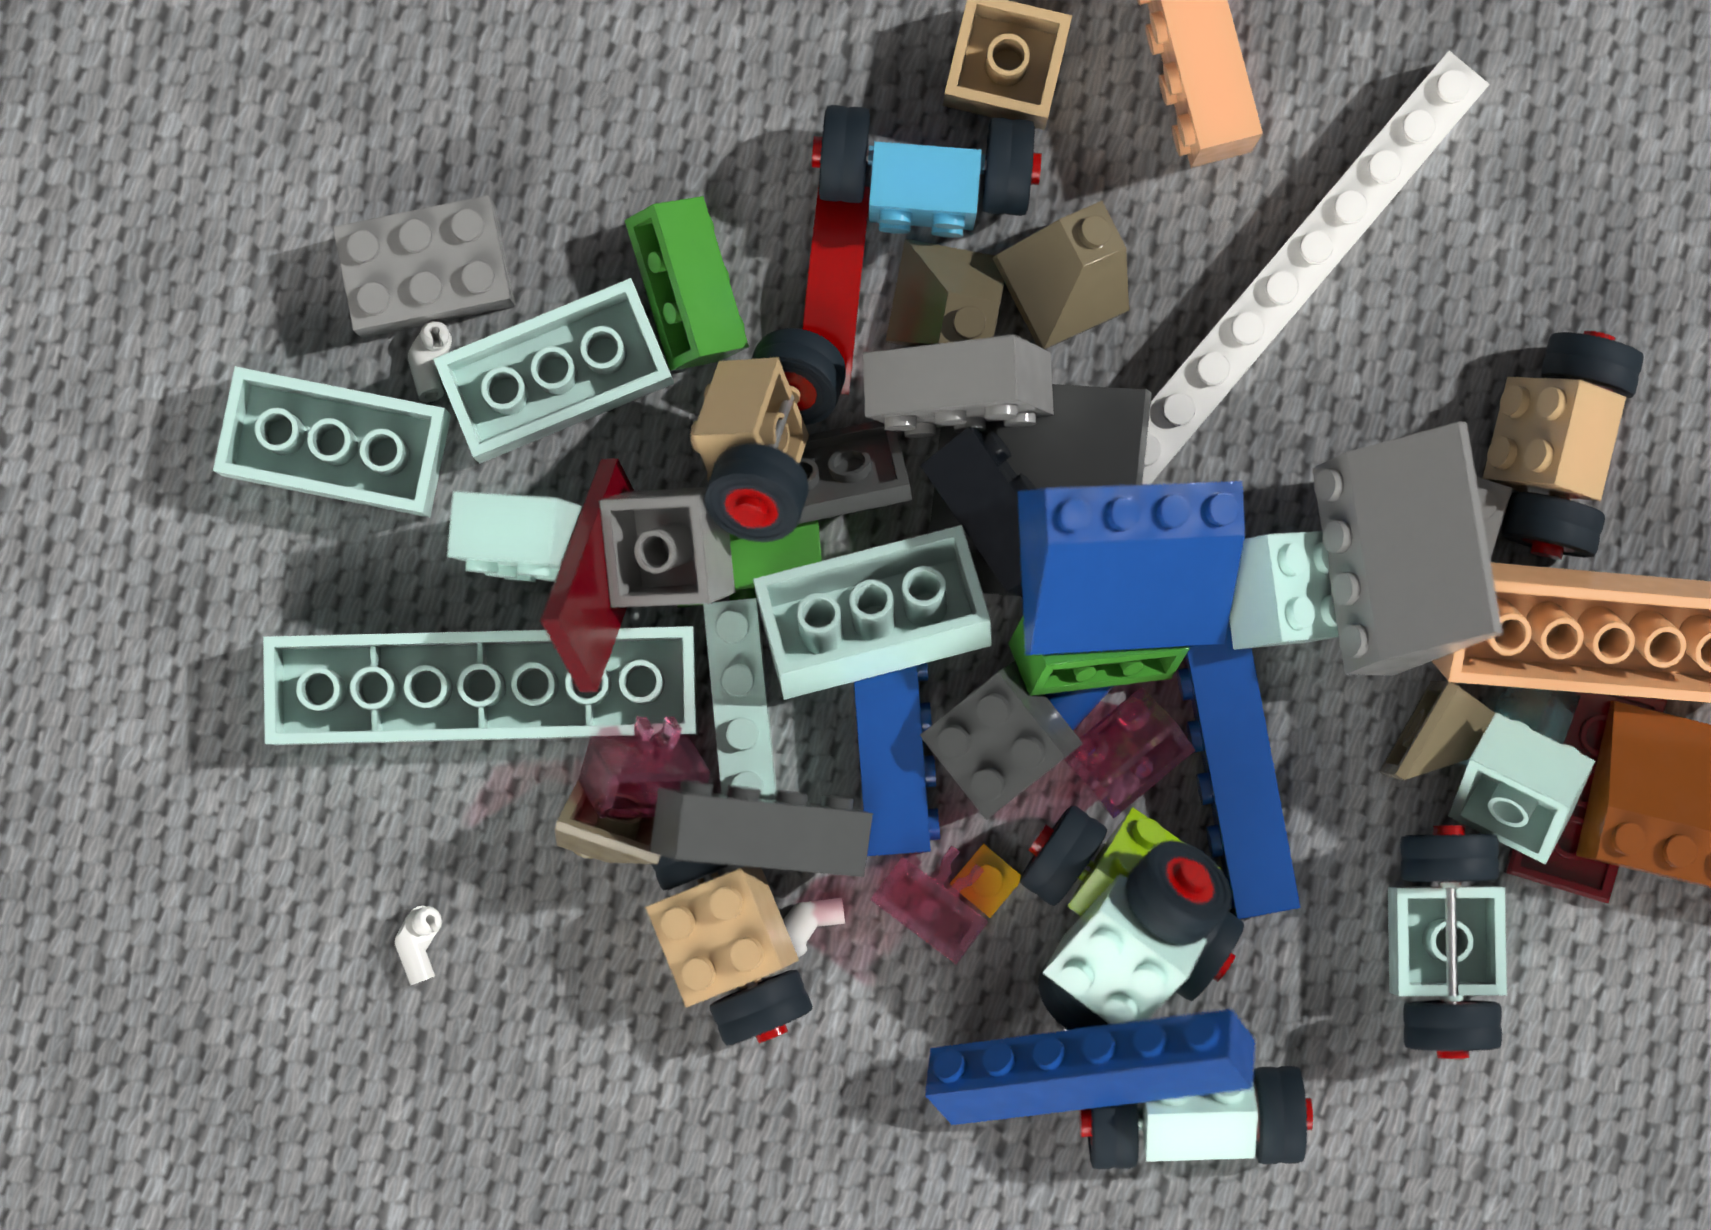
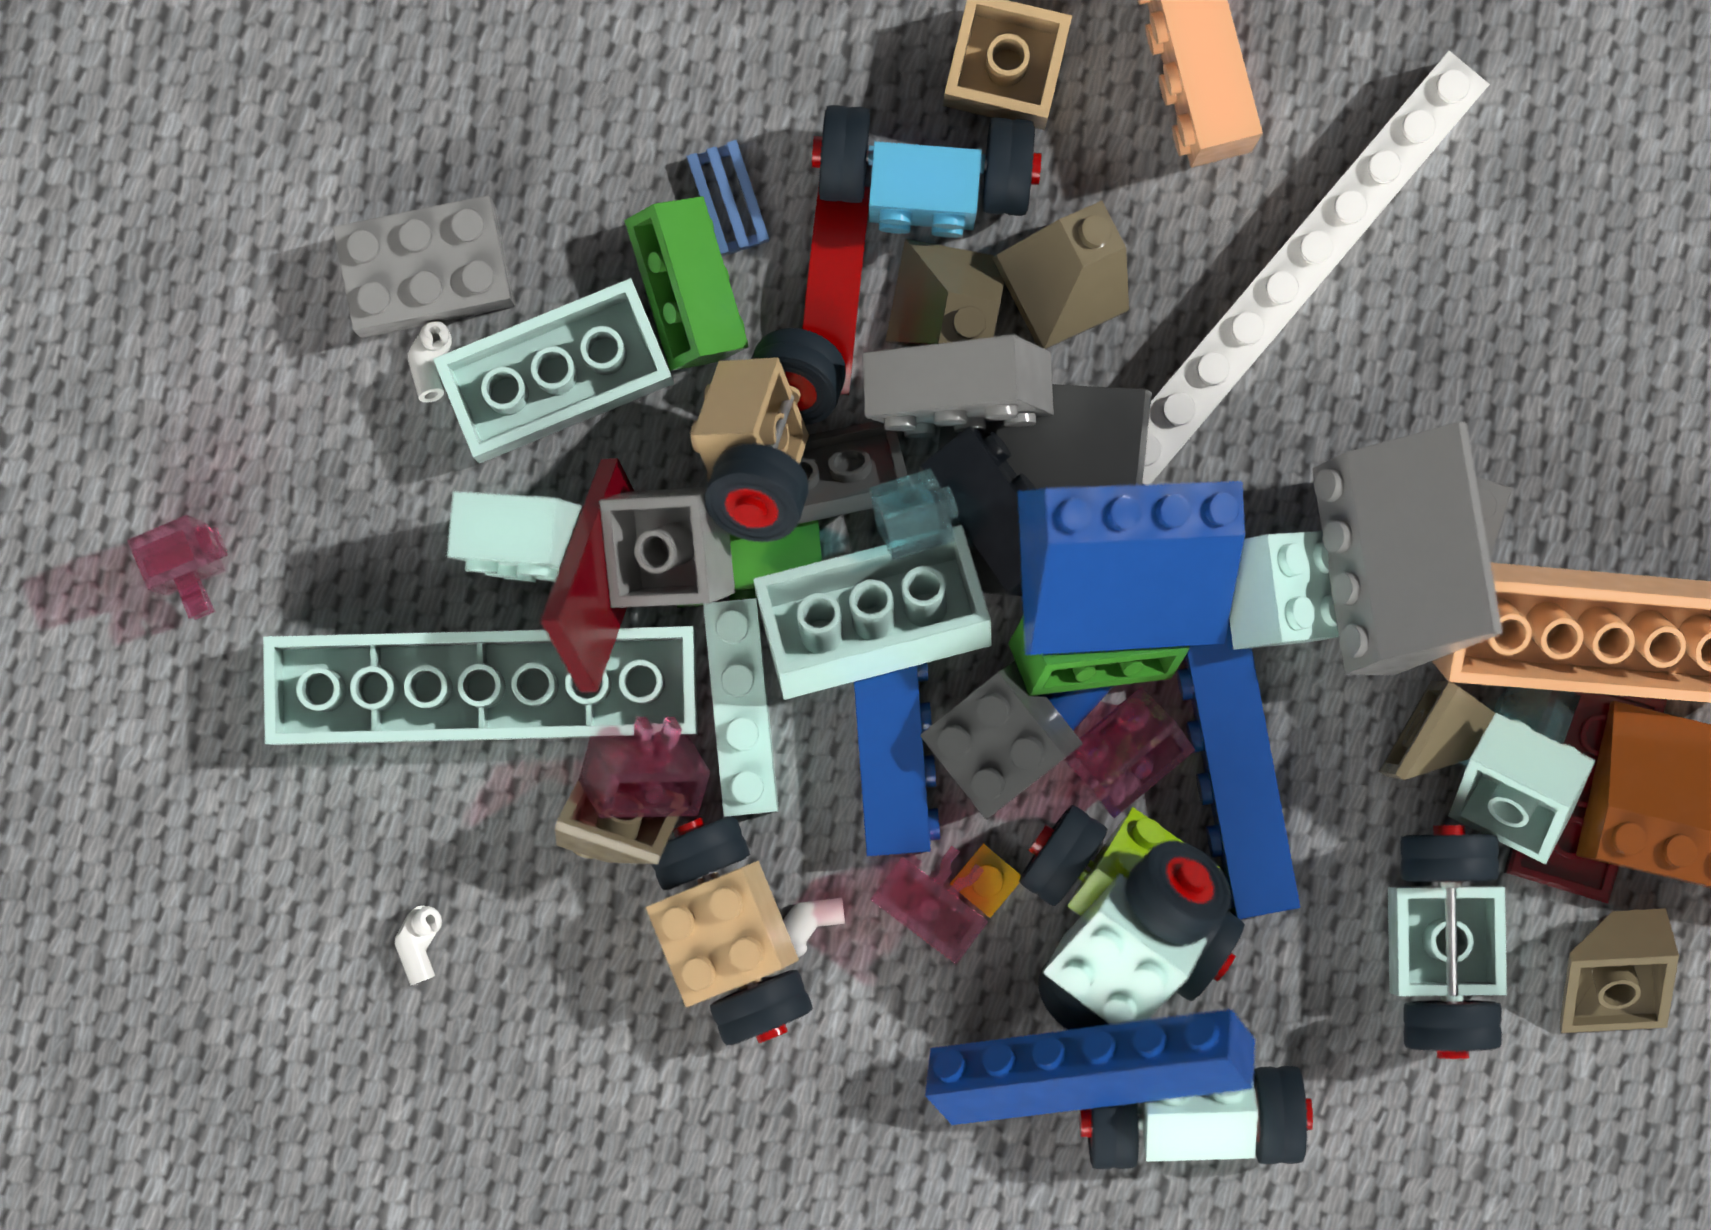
light aqua brick [213,366,451,518] -> none
dark grey brick [650,780,873,877] -> none
brick [1483,331,1644,560] -> none
none -> clear pink brick [127,515,228,620]
none -> medium blue tile [687,140,770,257]
none -> clear light blue brick [869,469,958,560]
none -> dark tan slope [1560,908,1679,1033]

